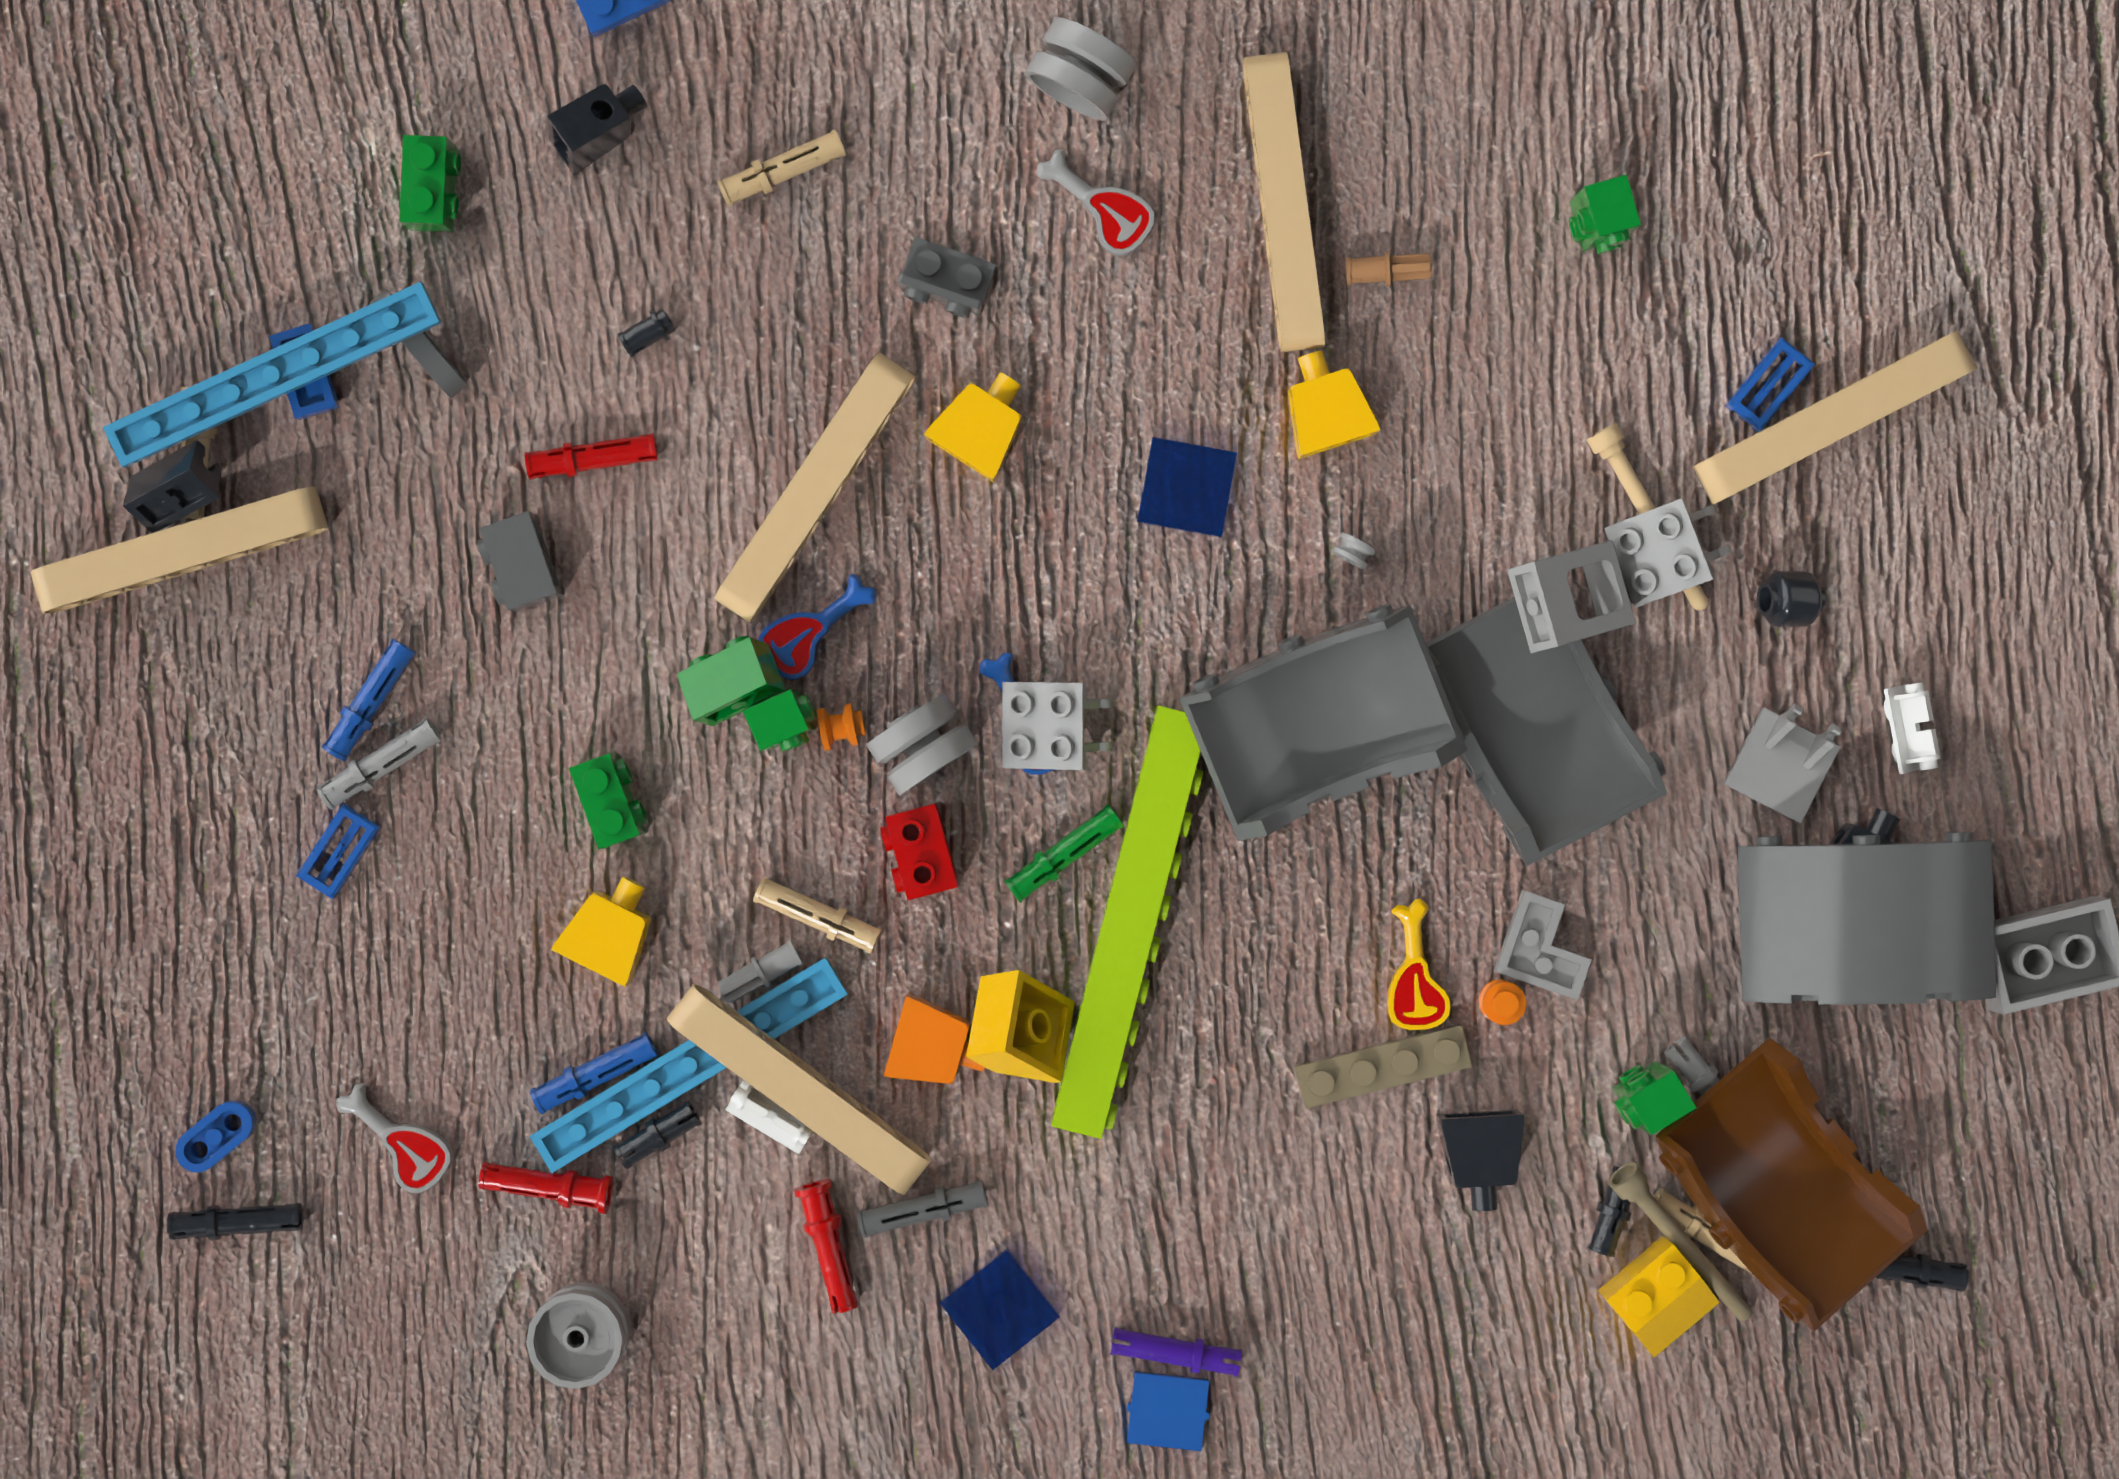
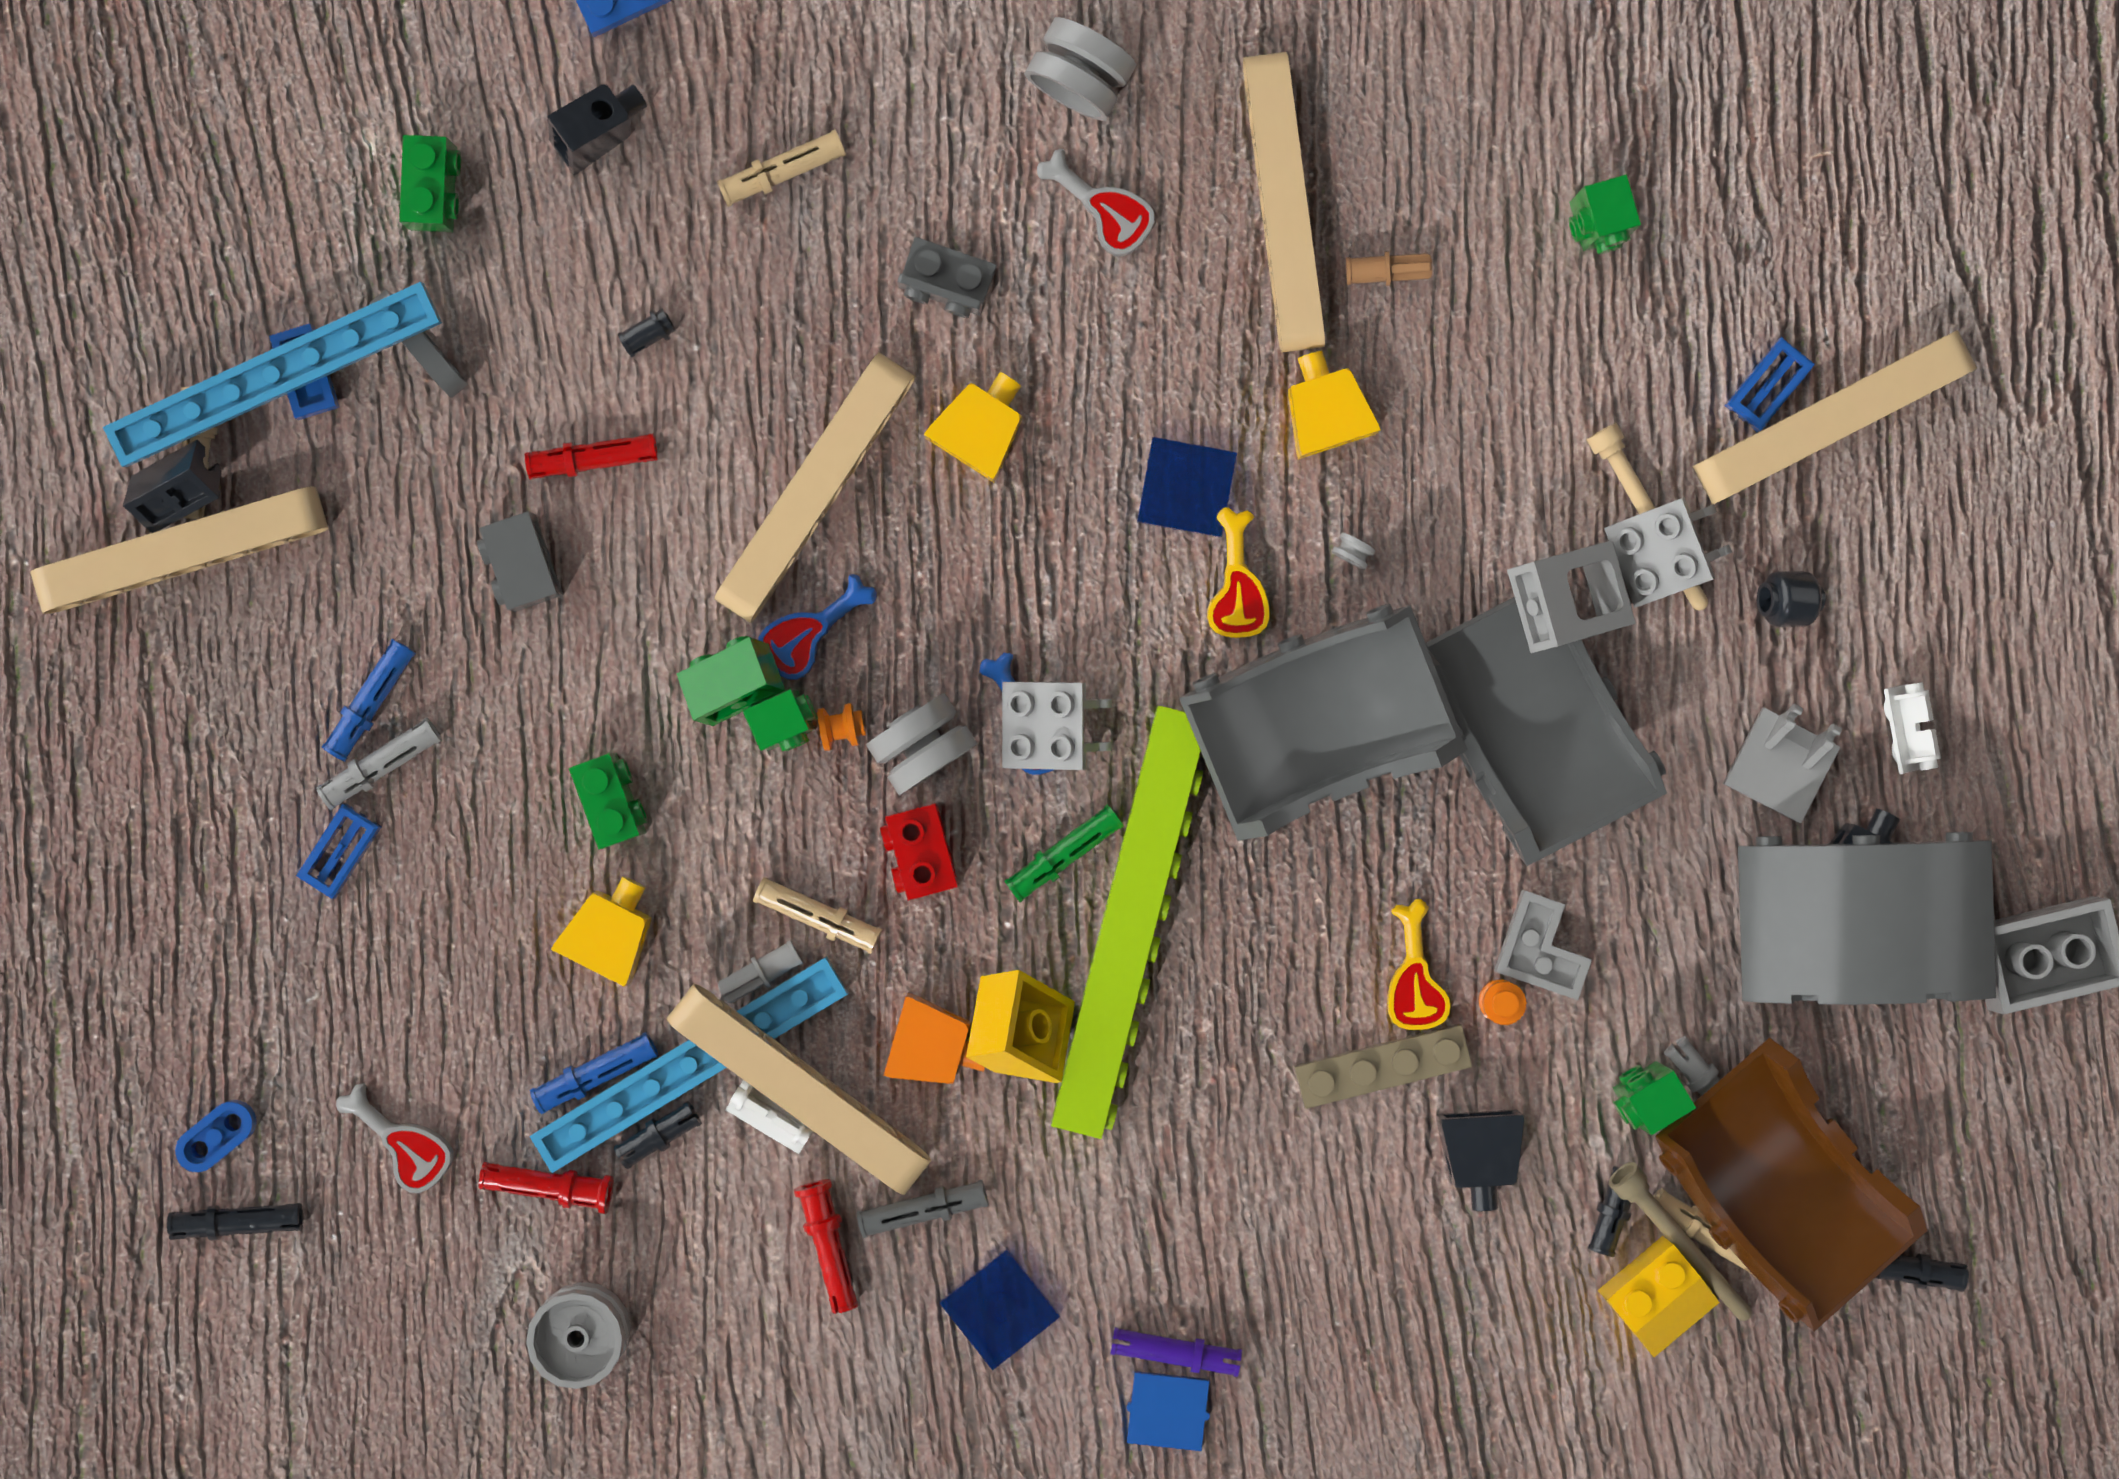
none -> yellow piece [1207,507,1269,638]

